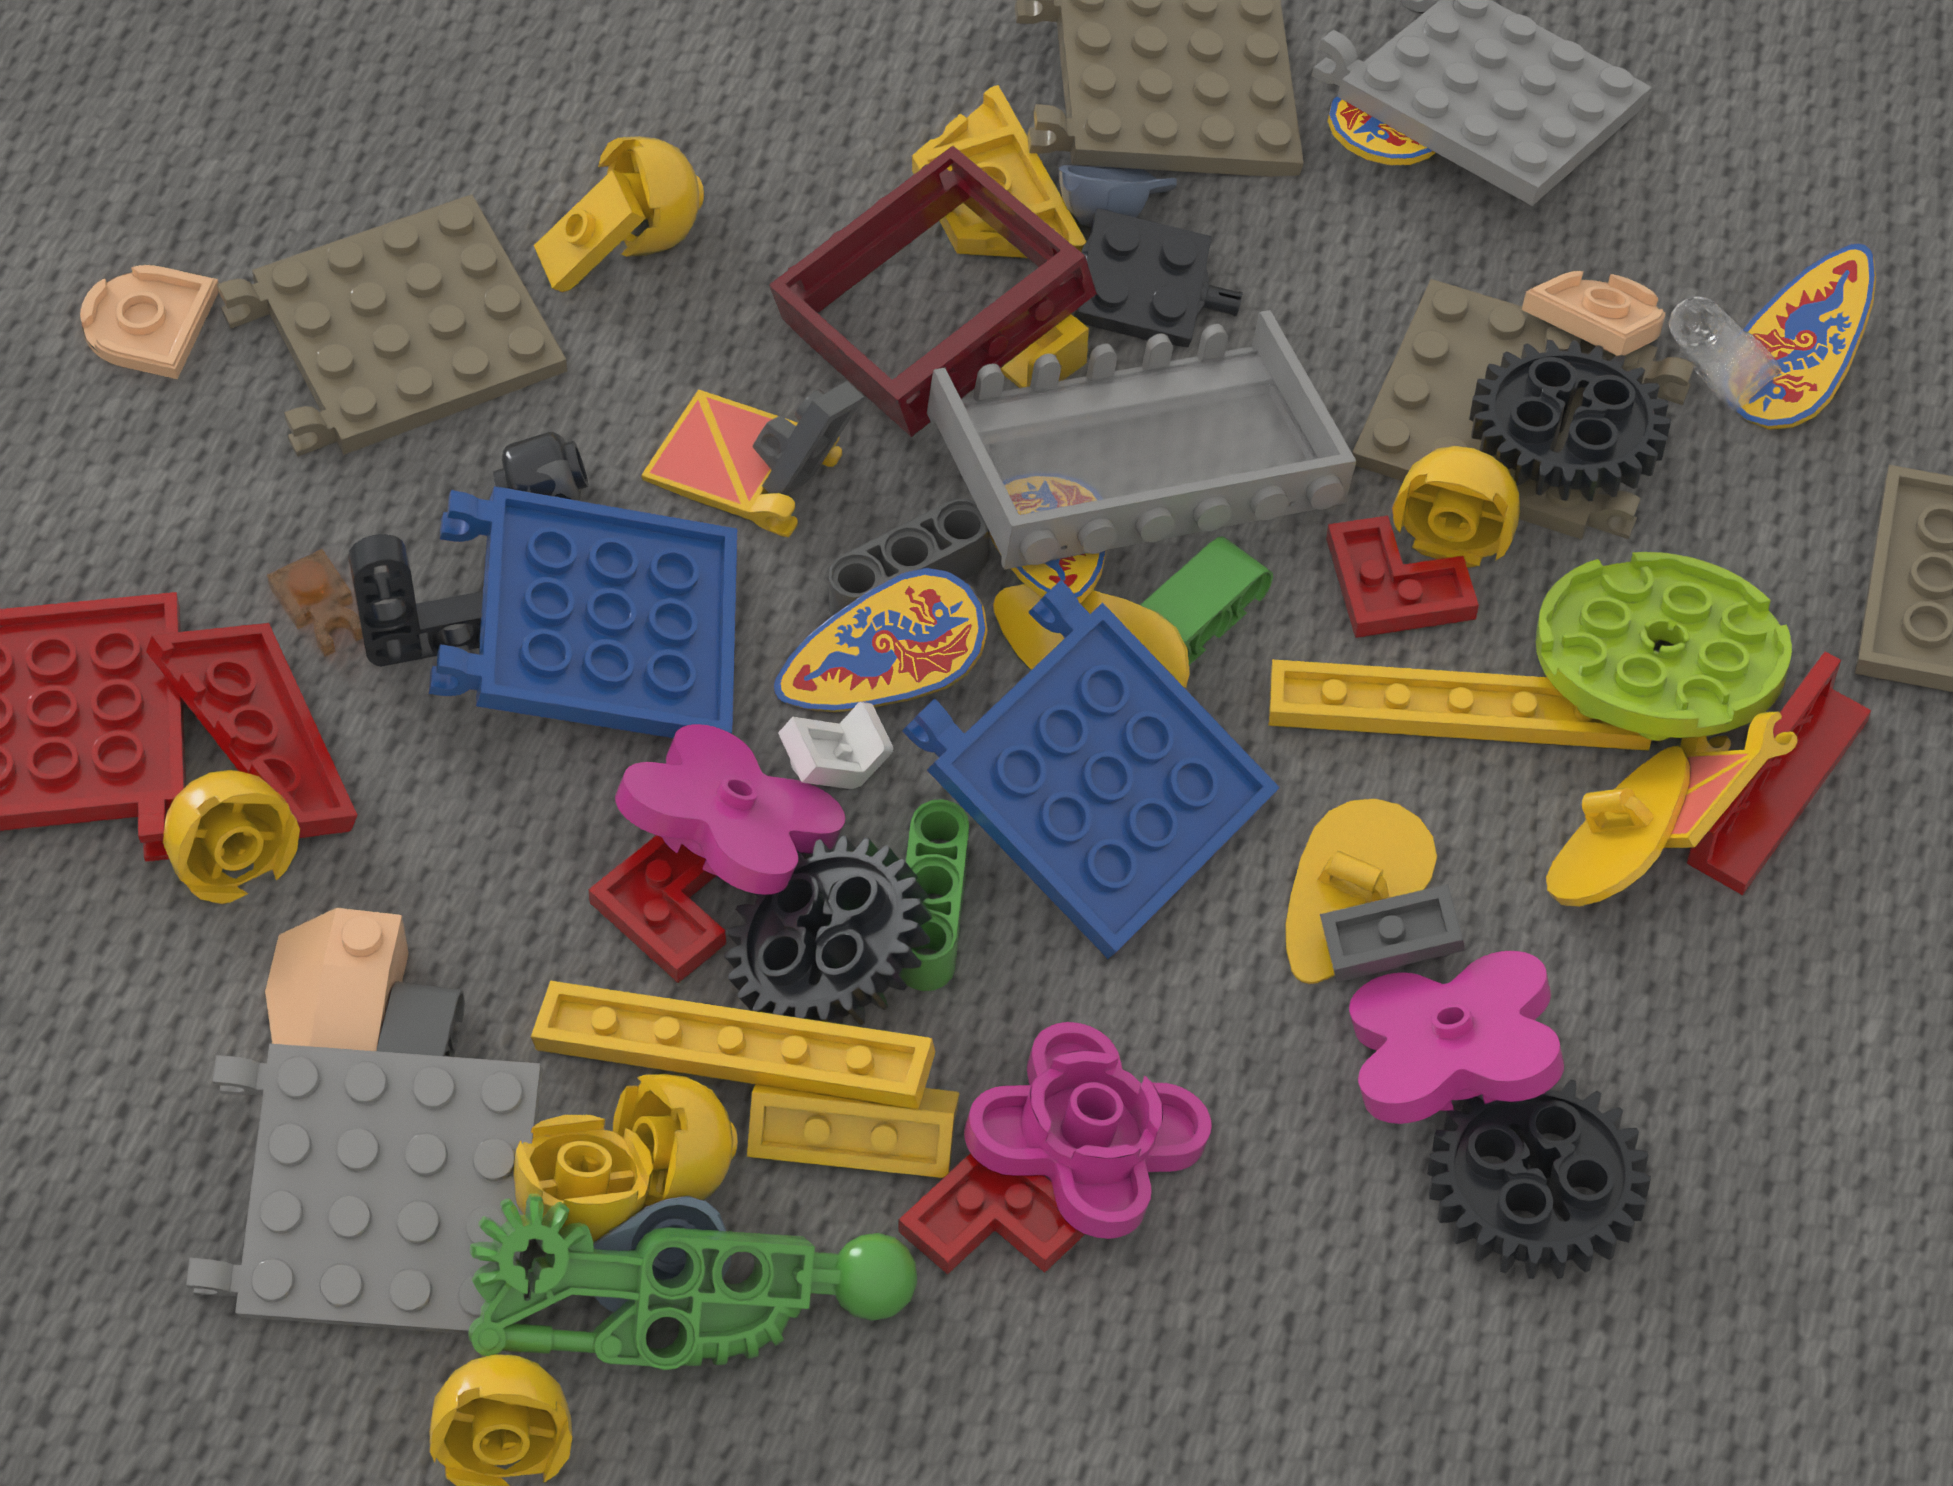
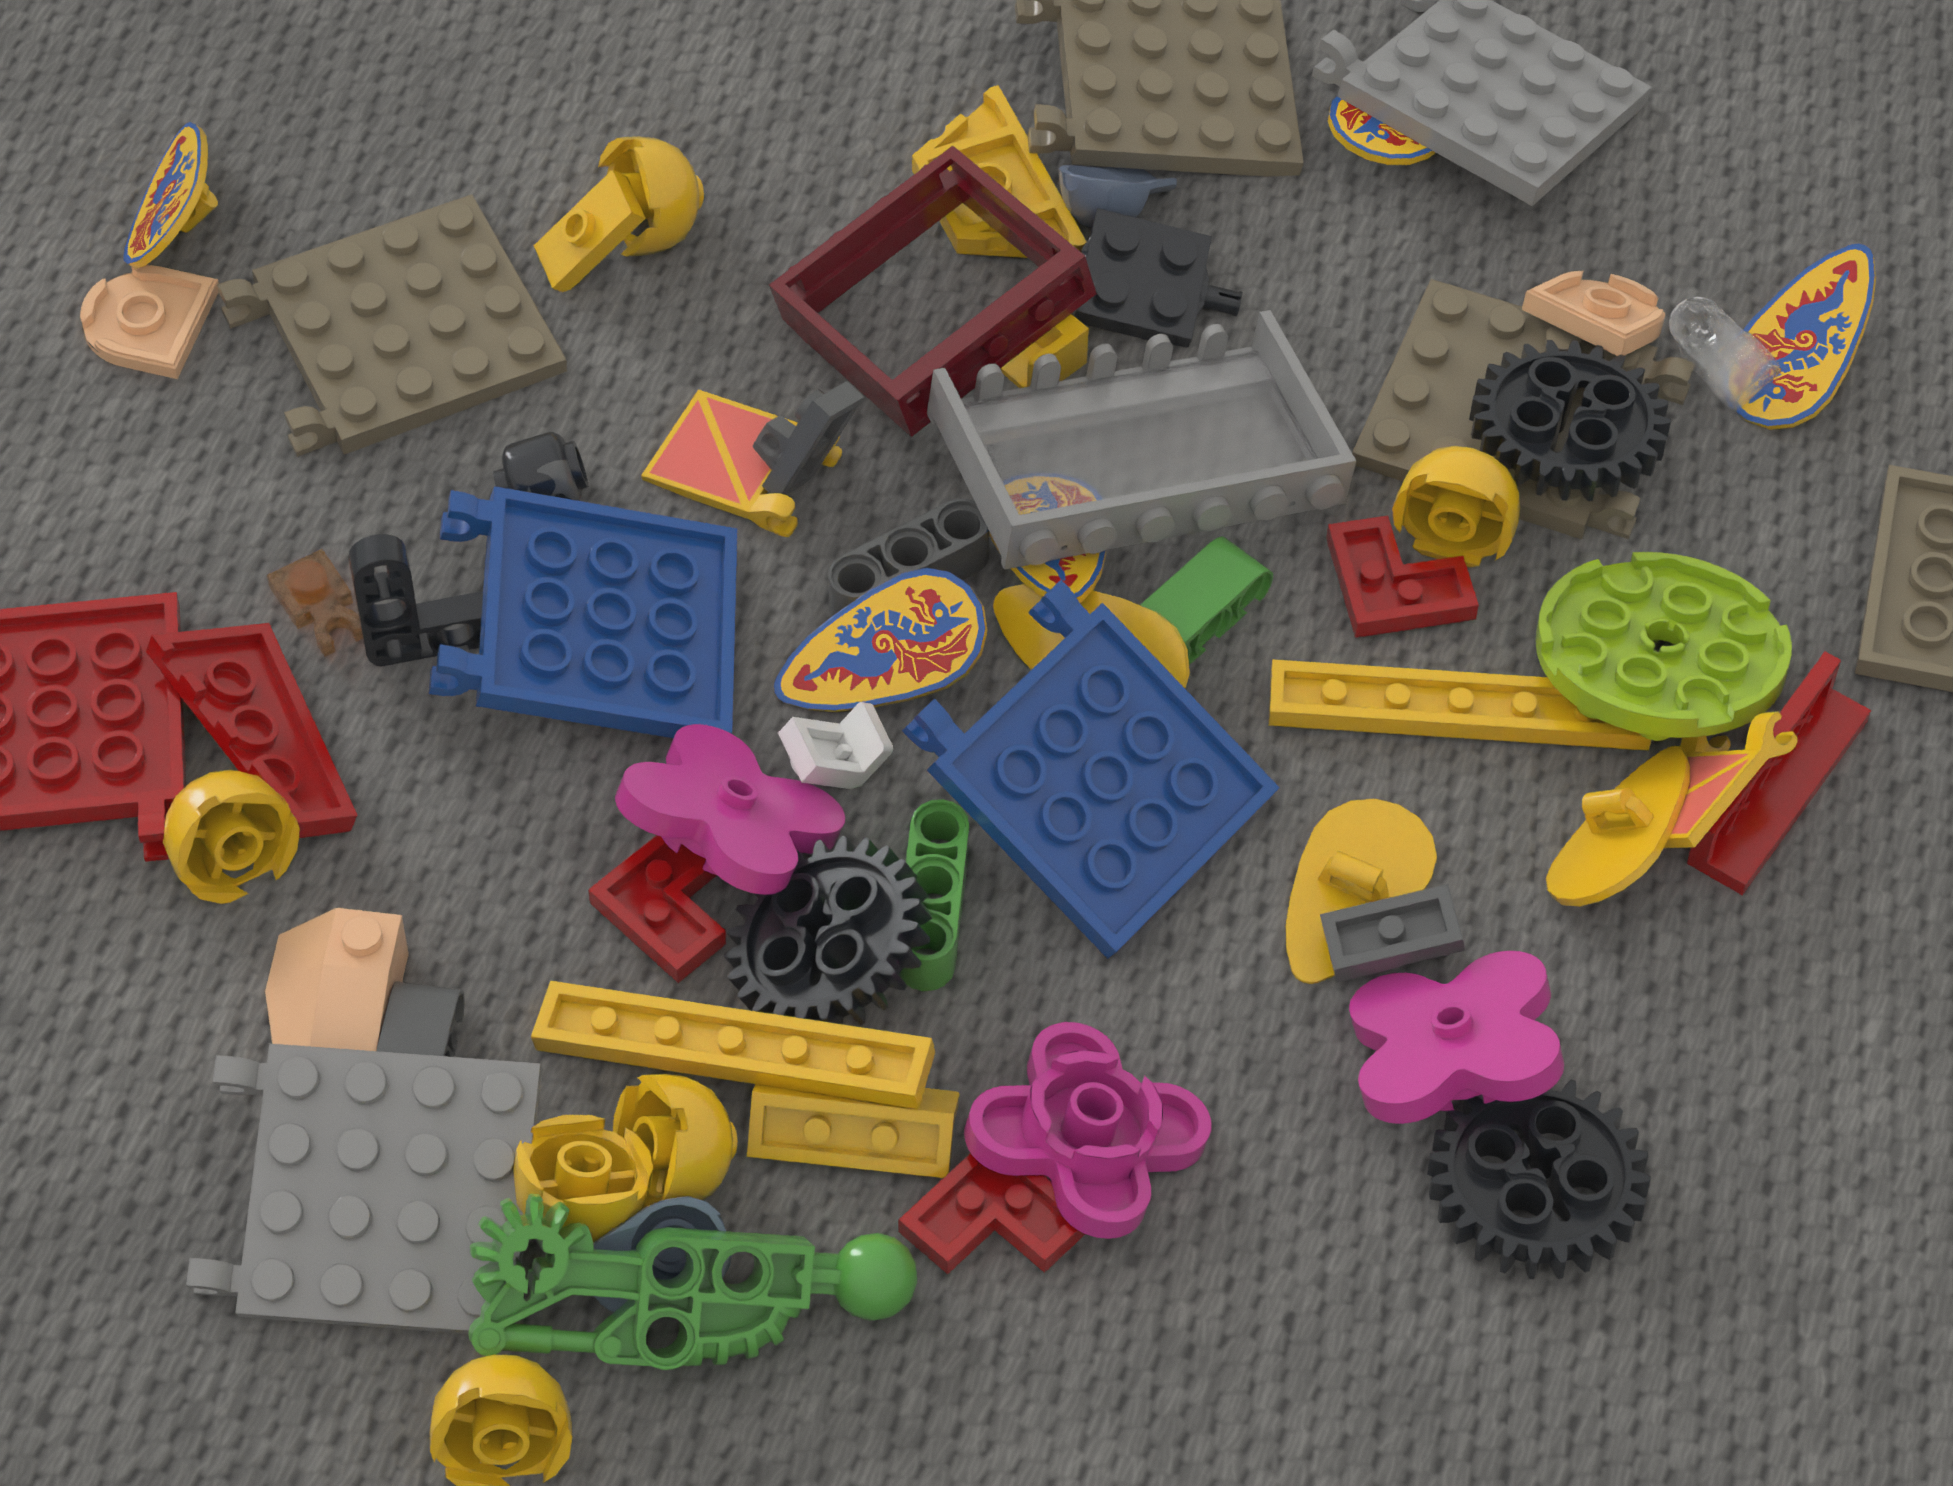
none -> shield [123,122,218,269]

